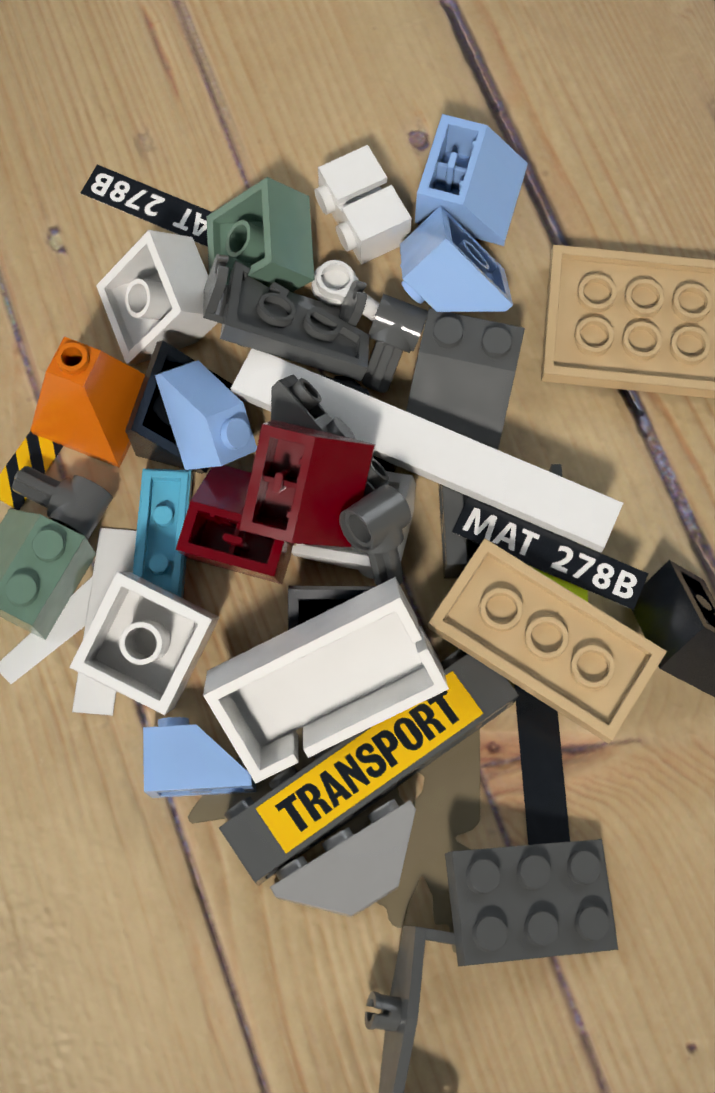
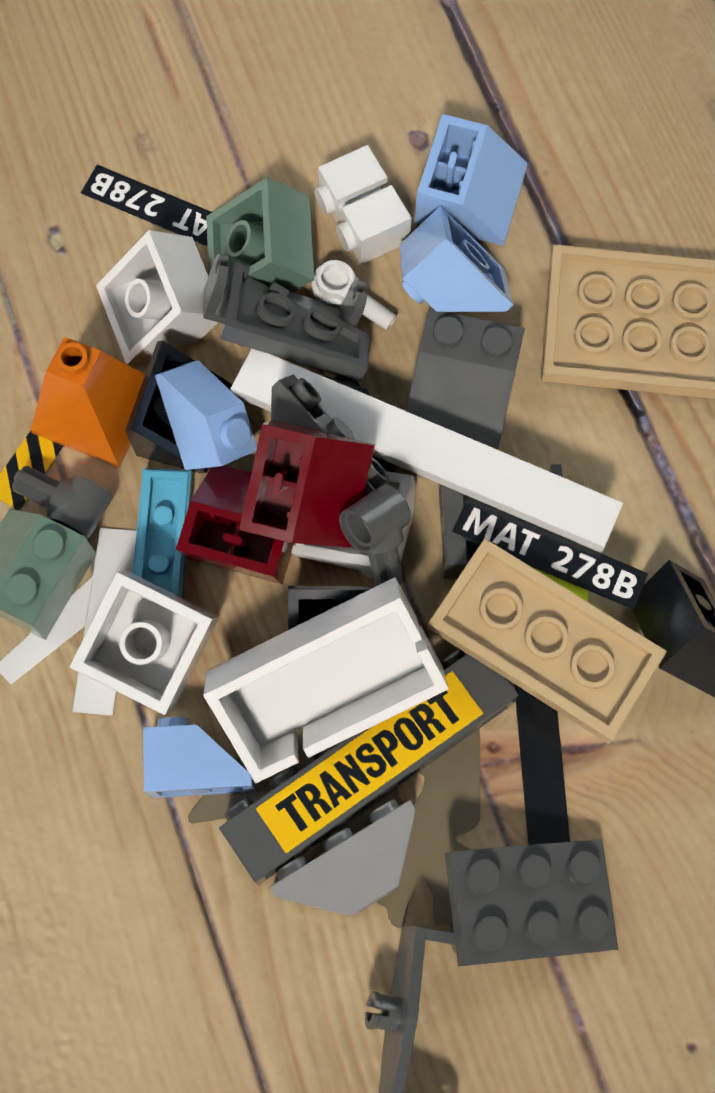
dark grey axle [362,294,428,393] -> none

